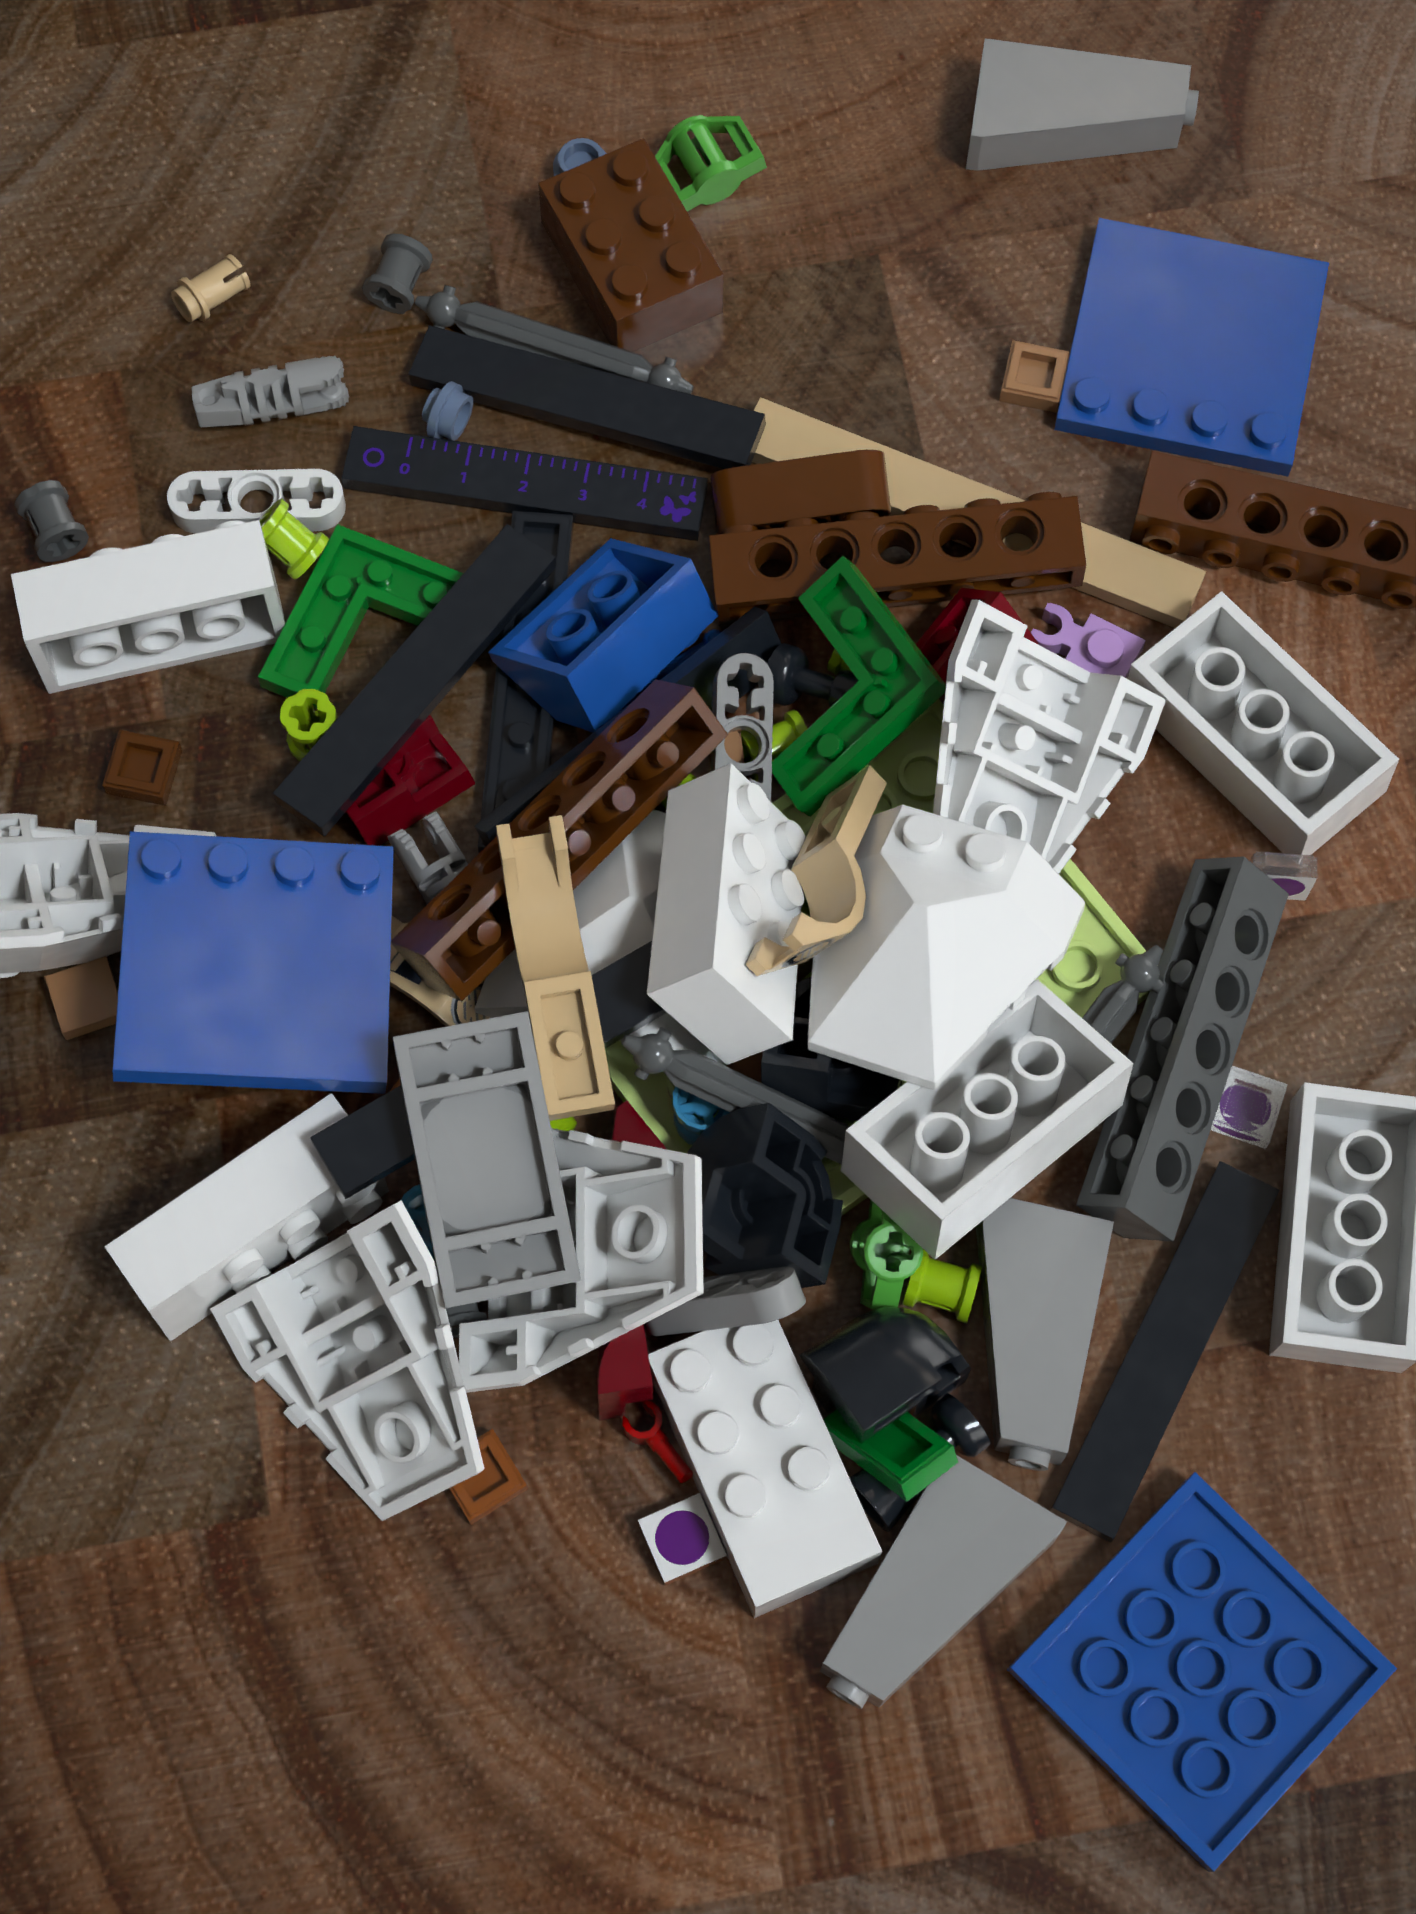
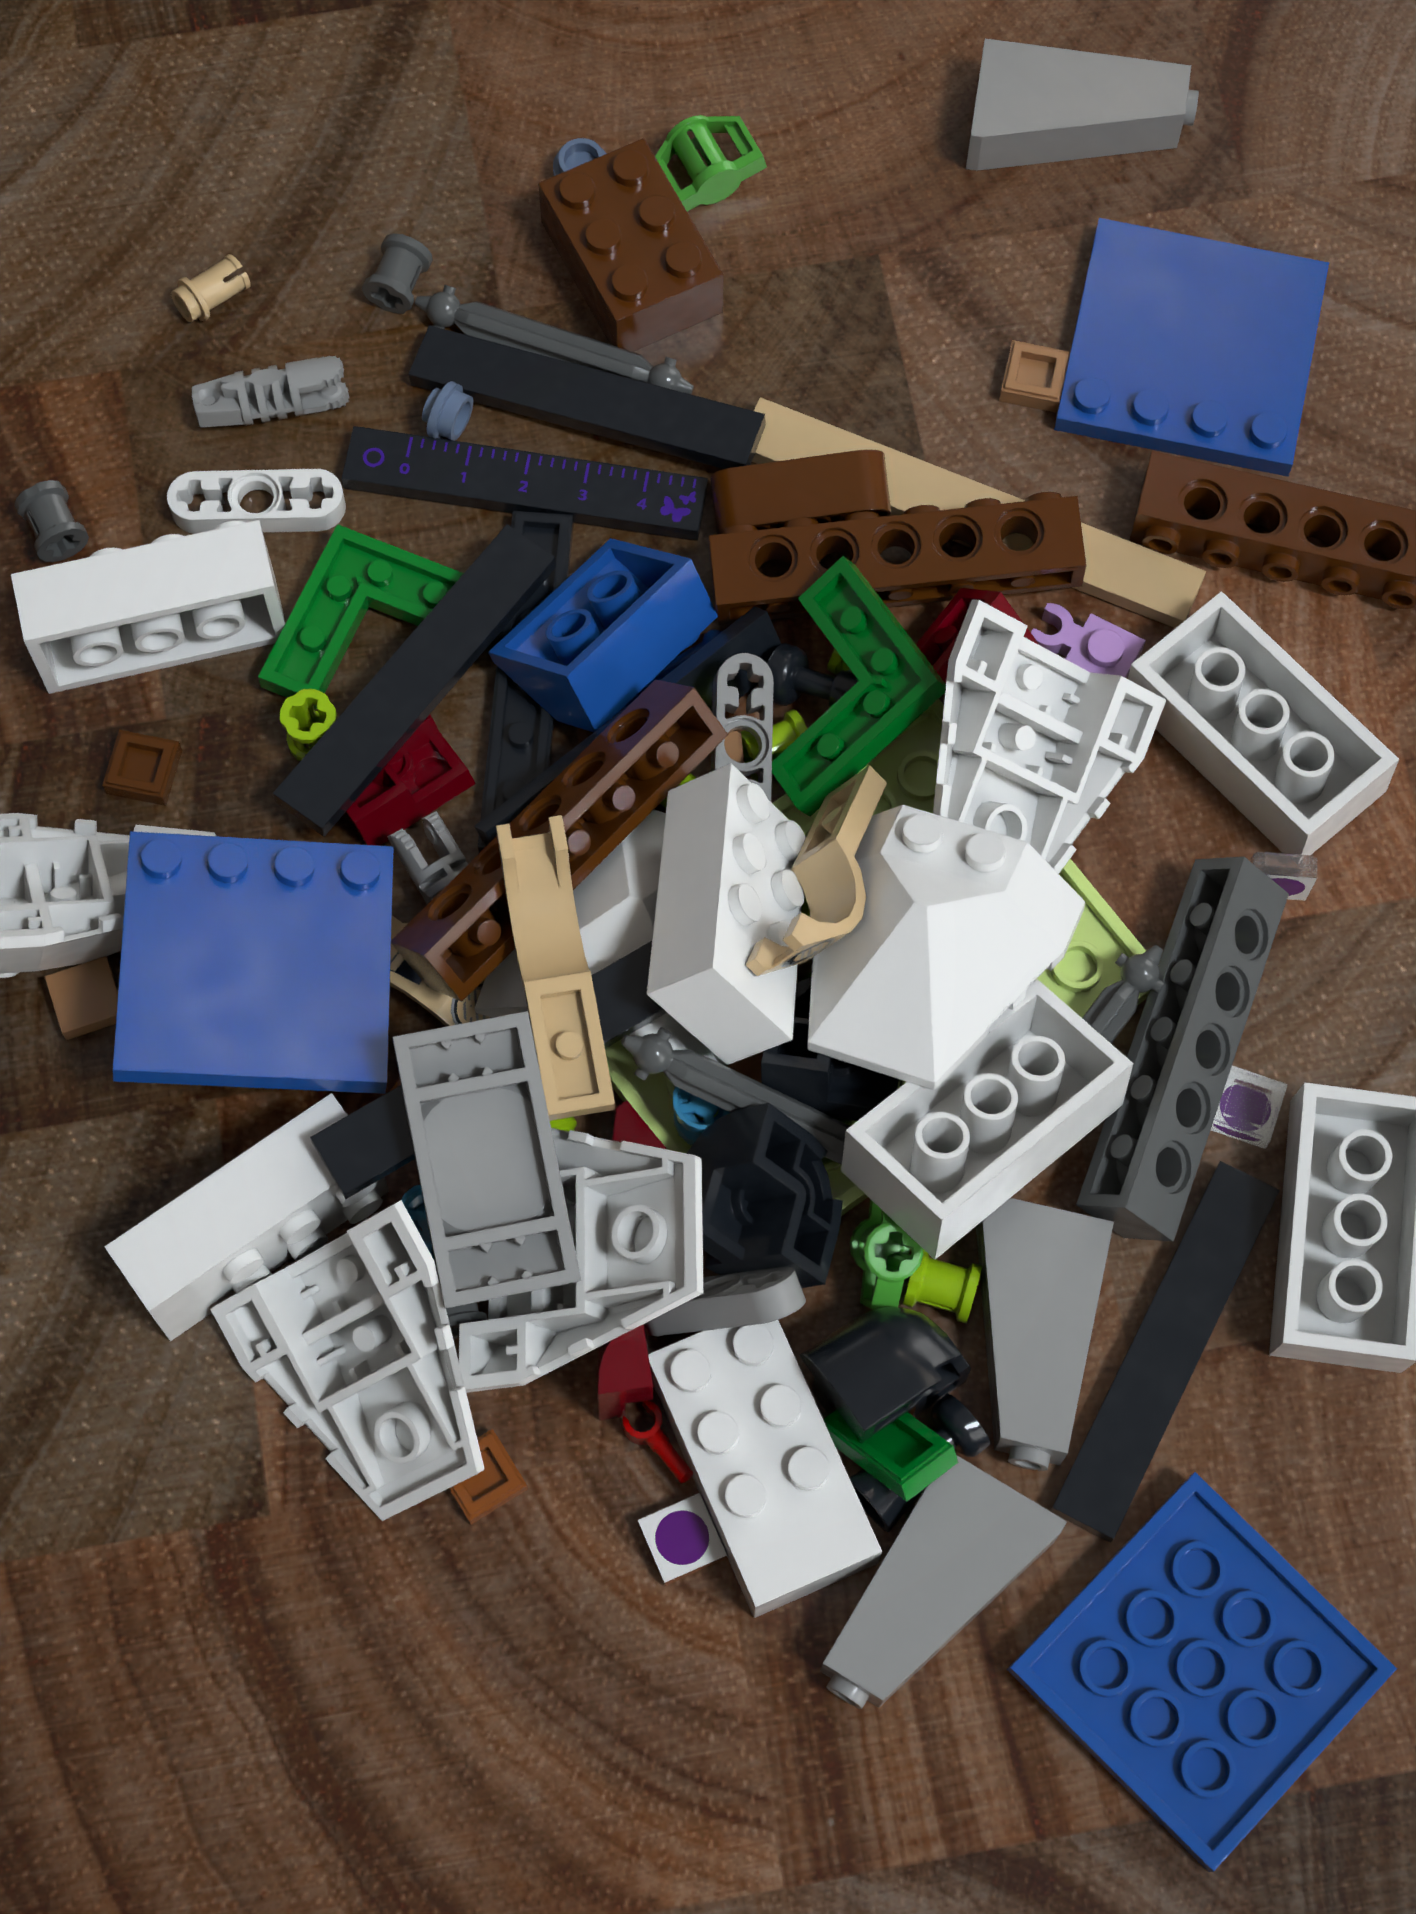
lime bush [259,498,329,580] -> none

